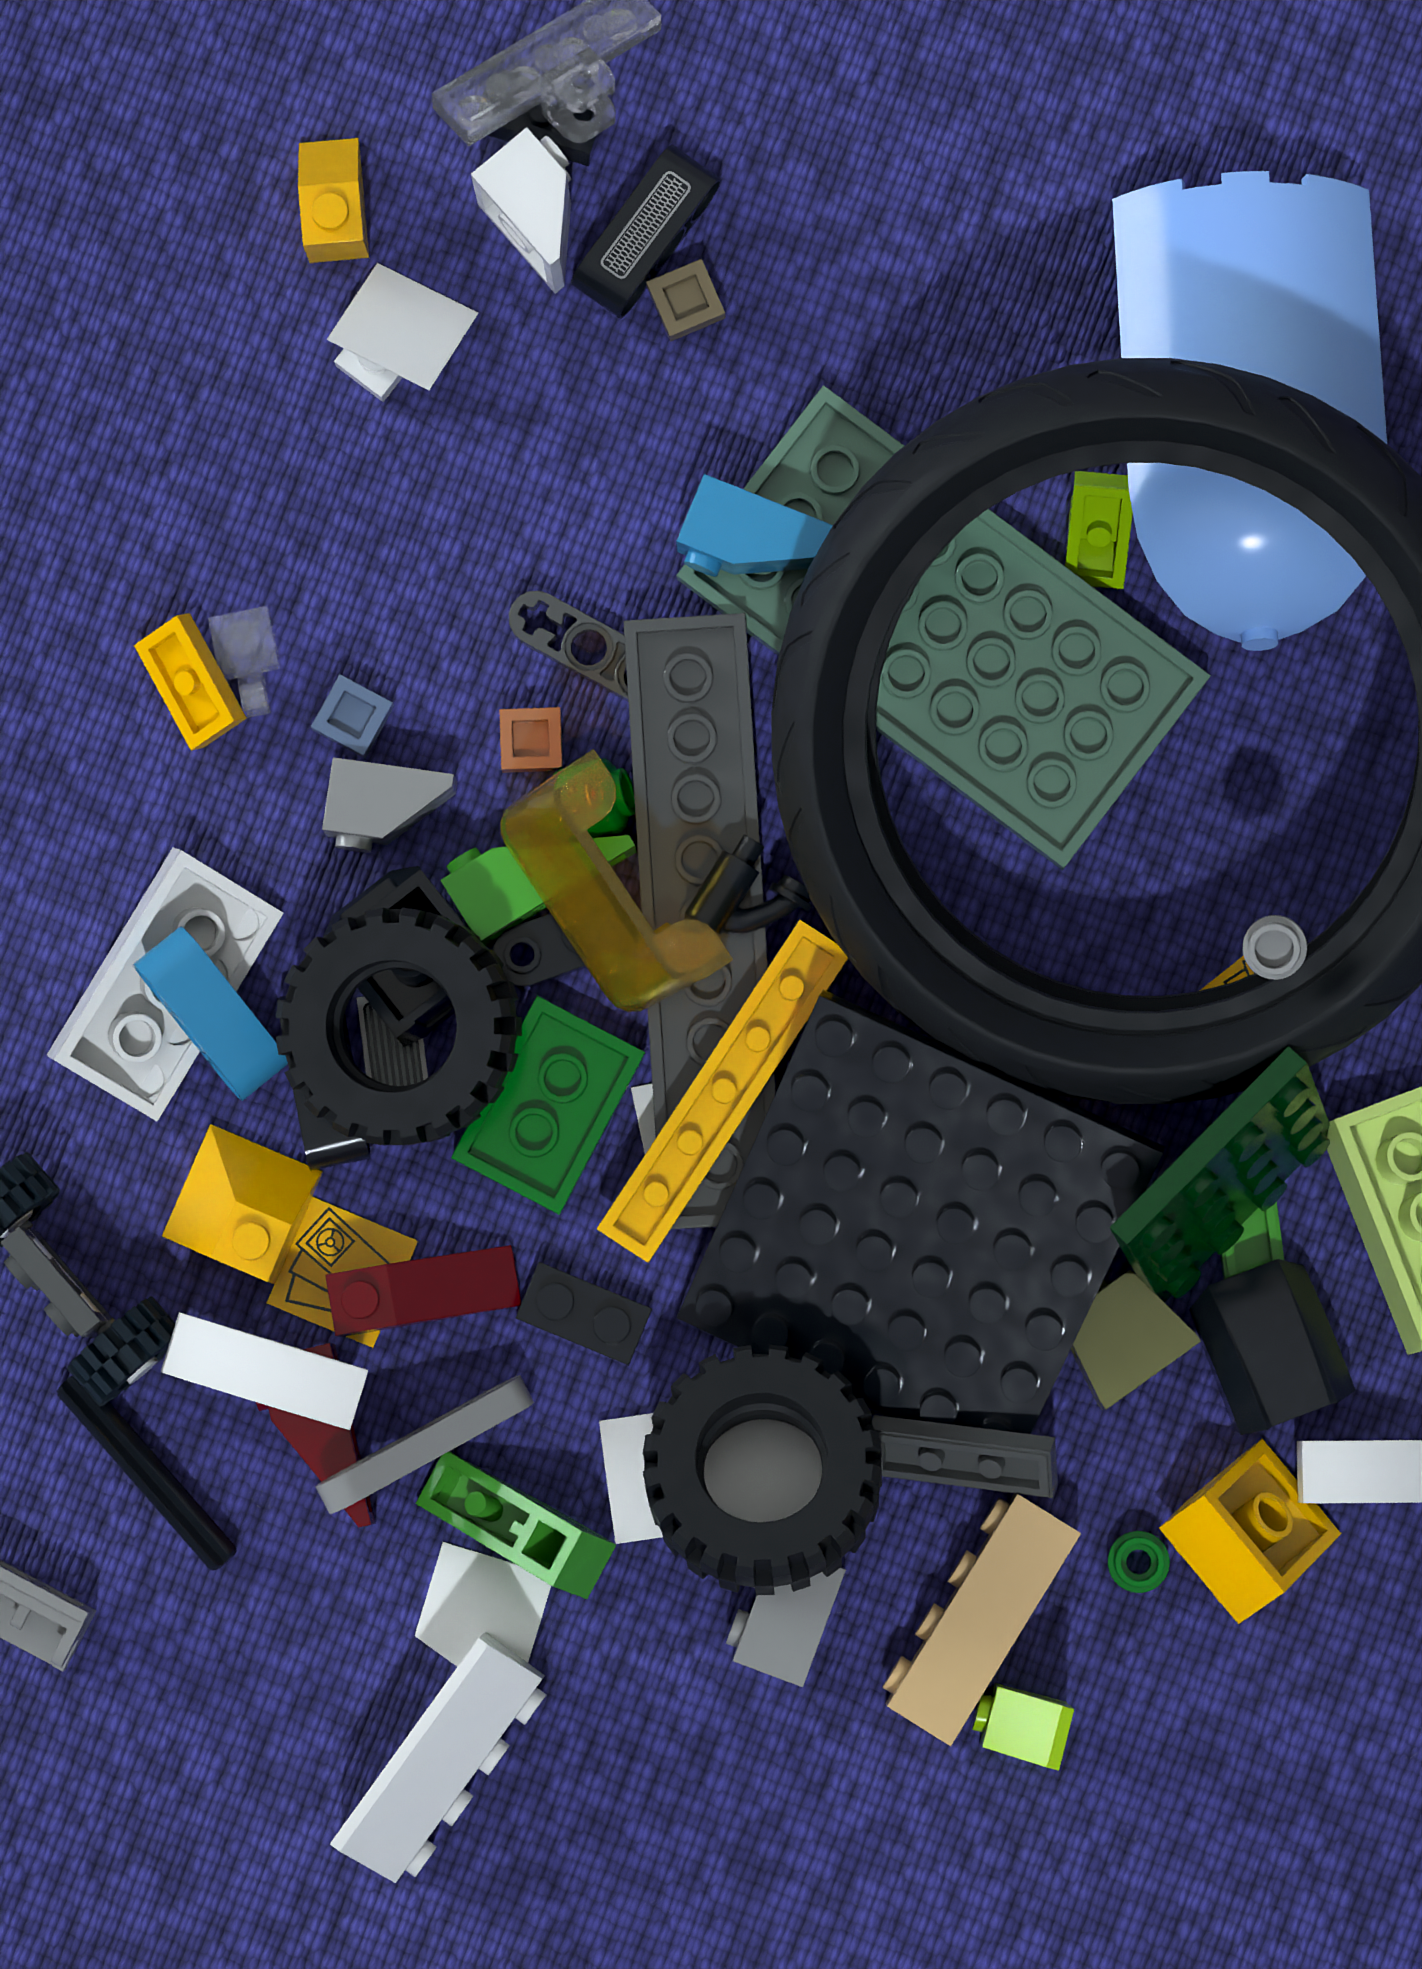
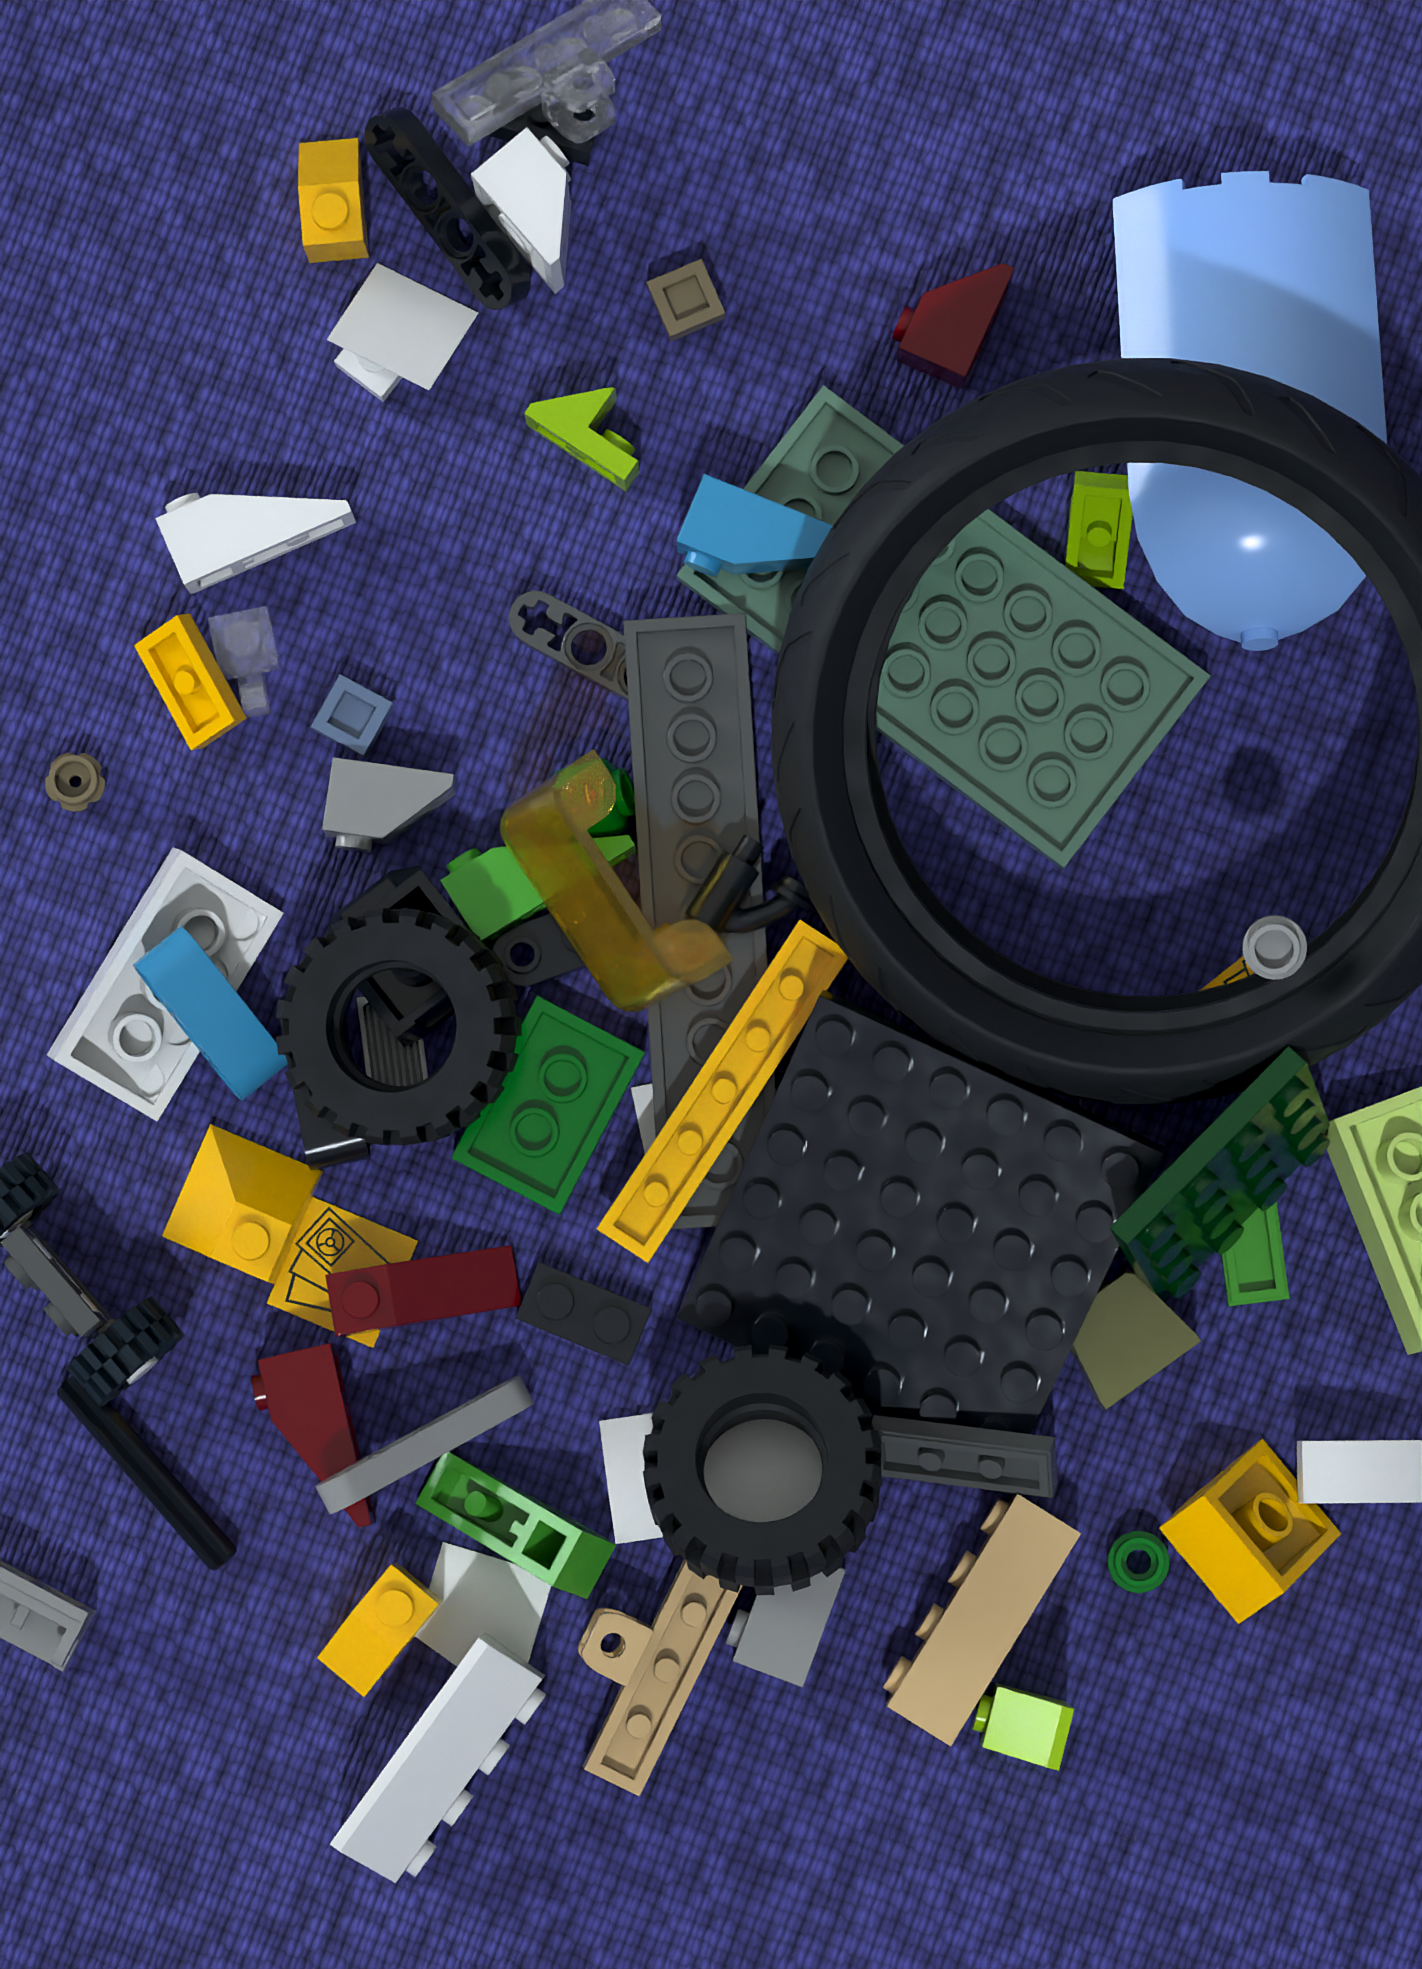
white slope [160,1312,368,1430] -> none
nougat plate [499,707,563,773] -> none
black beam [571,144,722,319] -> none
black slope [1189,1259,1356,1435] -> none
none -> dark tan plate [45,753,106,812]
none -> white slope [155,493,357,594]
none -> yellow slope [317,1562,444,1697]
none -> black beam [364,107,531,310]
none -> lime slope [524,387,640,492]
none -> tan plate [577,1559,742,1797]
none -> dark red slope [892,263,1014,390]

